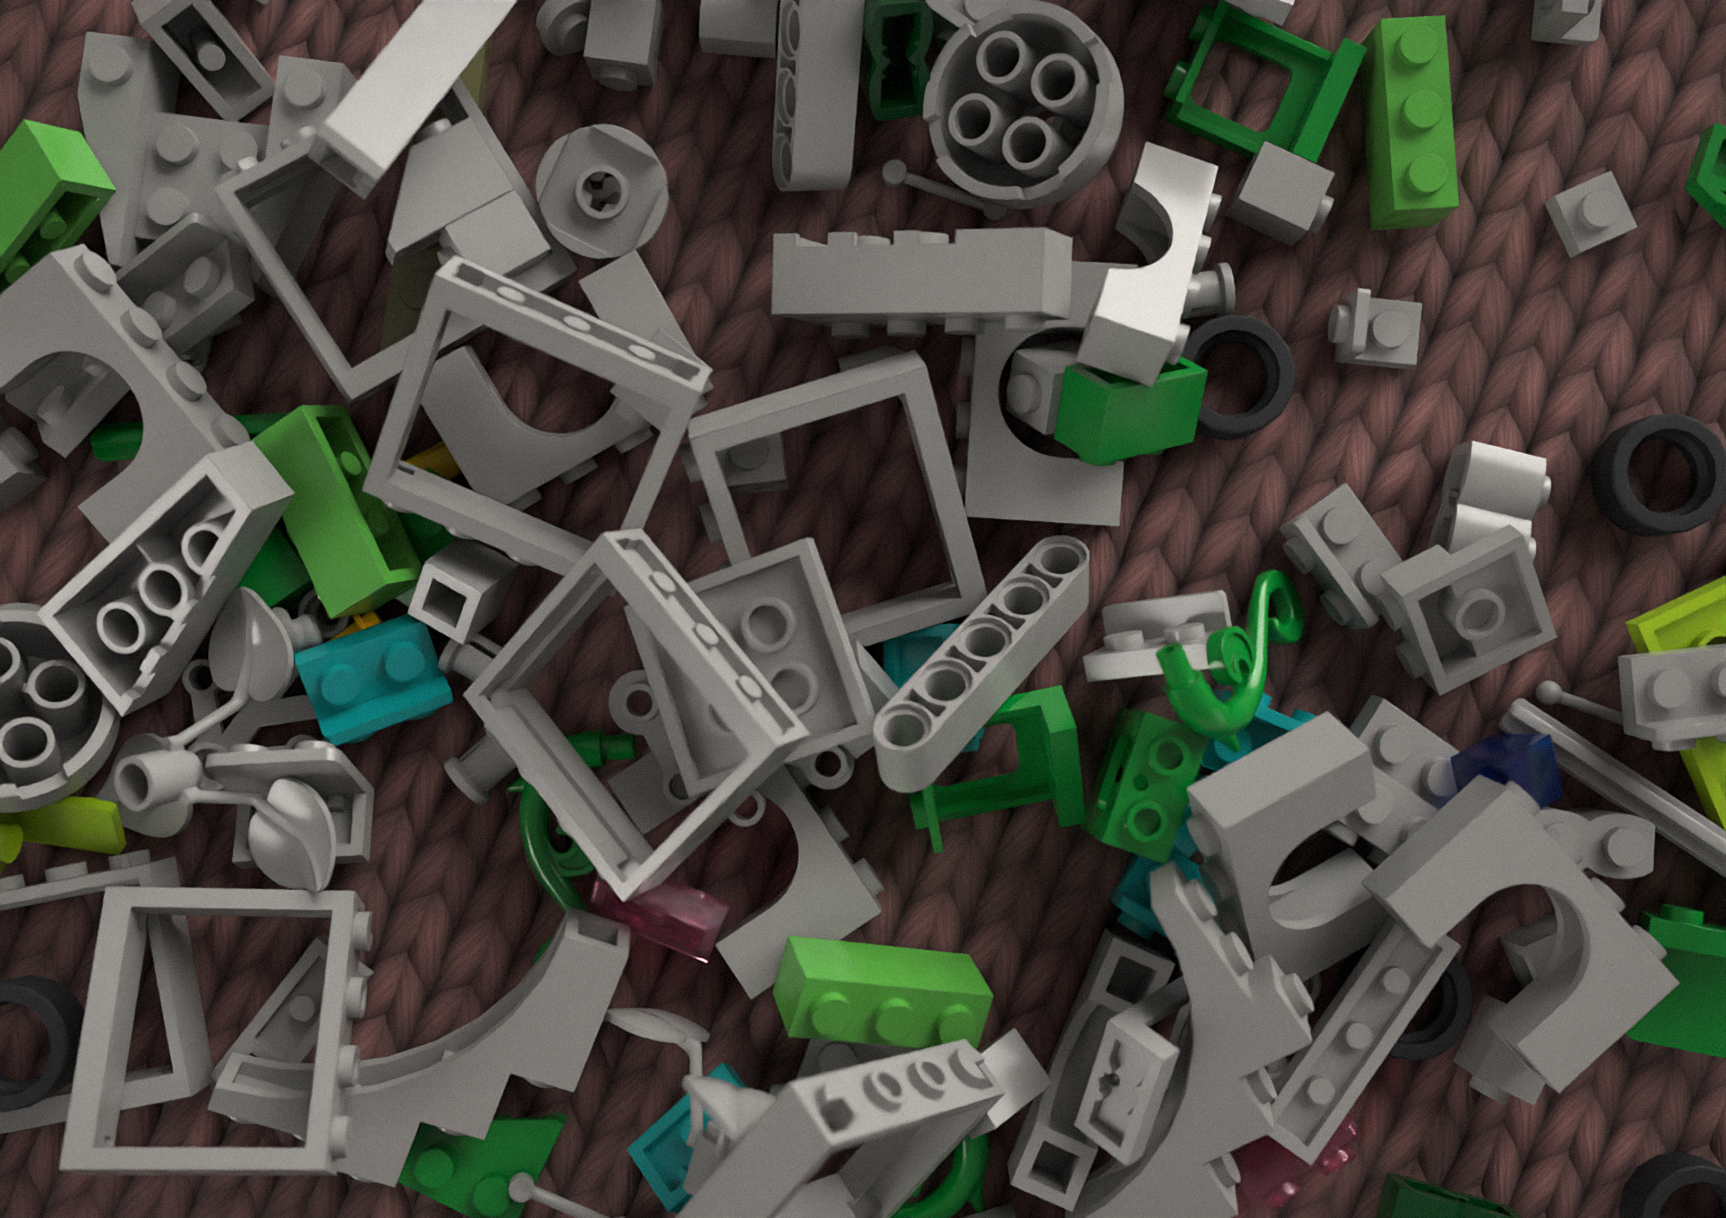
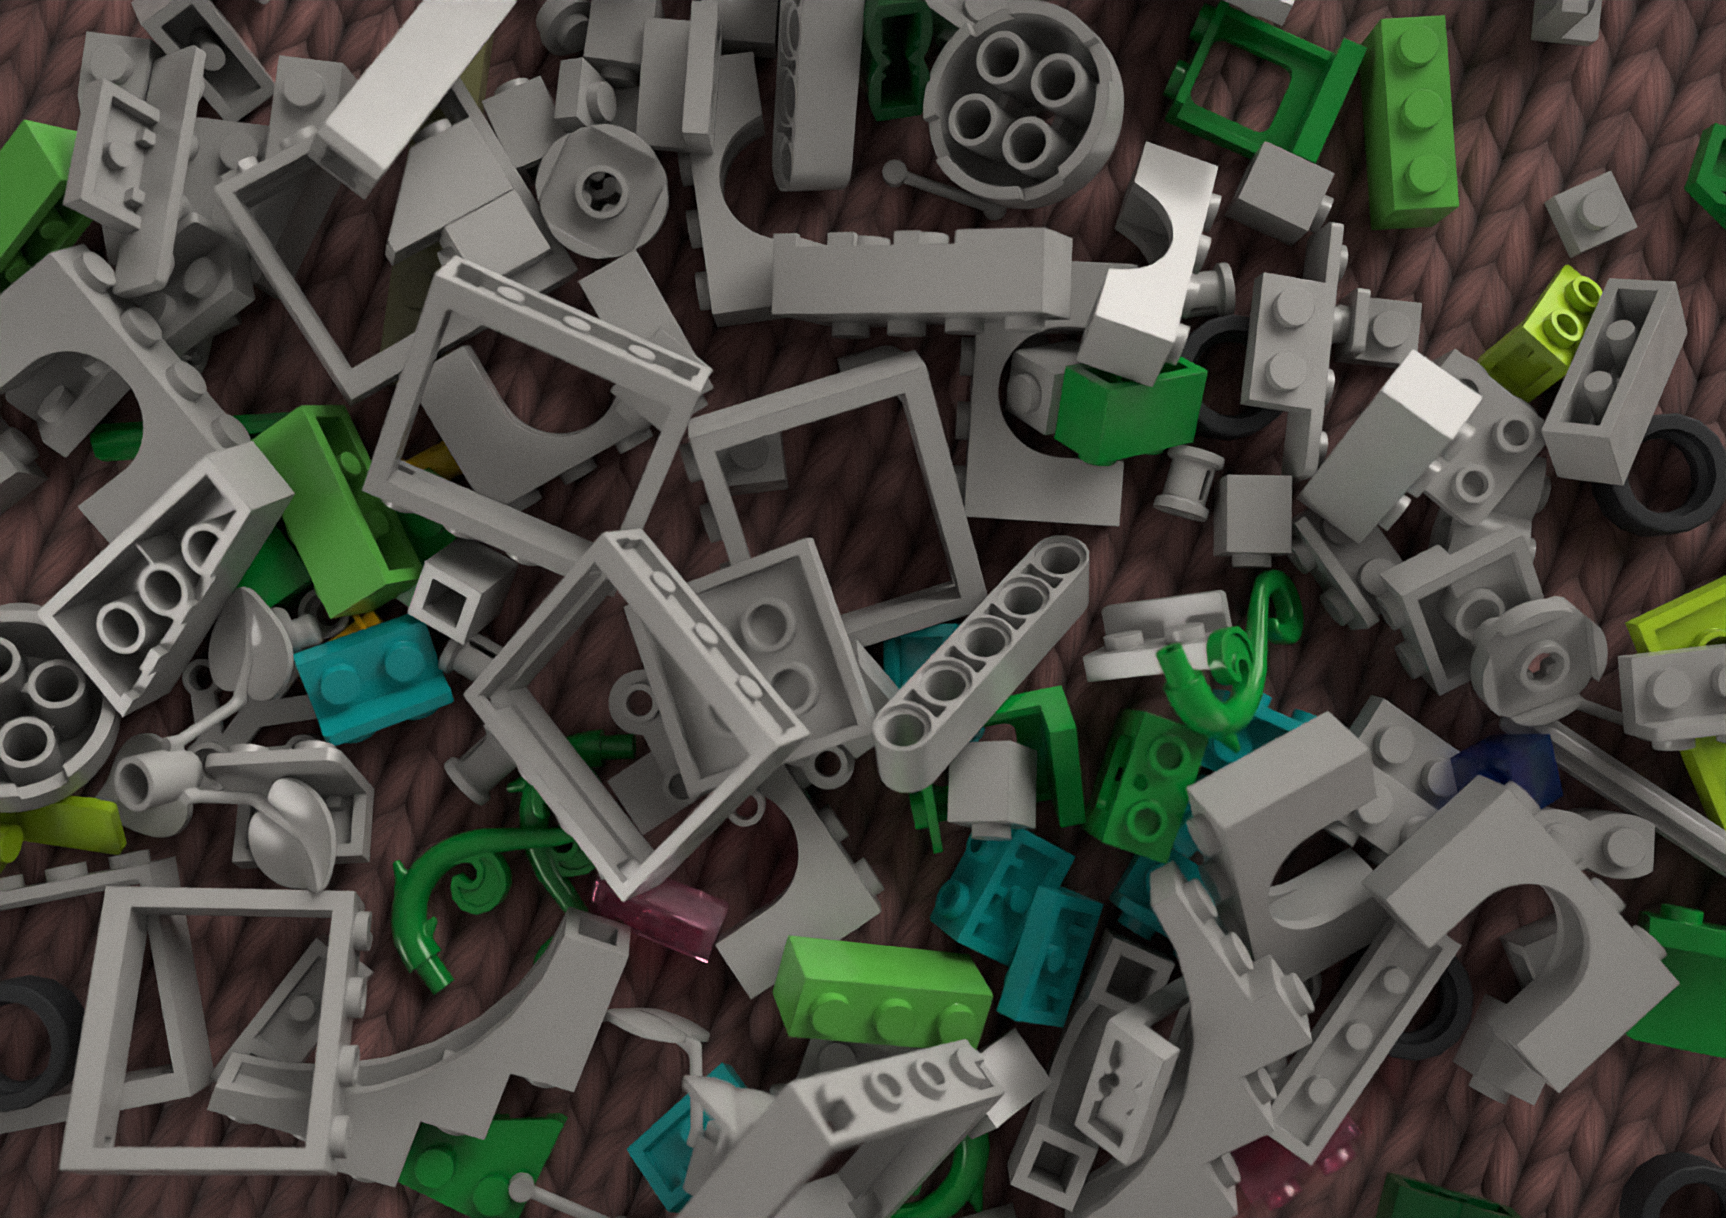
none -> light grey bracket [63,45,207,299]
none -> green plant [390,766,603,996]
none -> light grey brick [482,76,568,188]
none -> light grey bracket [554,57,639,134]
none -> light grey panel [636,1,723,154]
none -> light grey arch [677,52,787,327]
none -> teal bracket [930,829,1075,967]
none -> light grey brick [947,740,1037,841]
none -> teal bracket [997,885,1104,1027]
none -> light grey bush [1153,445,1225,522]
none -> light grey brick [1213,474,1292,569]
none -> light grey bracket [1240,222,1348,484]
none -> light grey brick [1296,349,1483,544]
none -> light grey bracket [1423,348,1546,527]
none -> light grey plate [1470,596,1608,726]
none -> lime bracket [1477,265,1603,403]
none -> light grey brick [1541,278,1688,486]

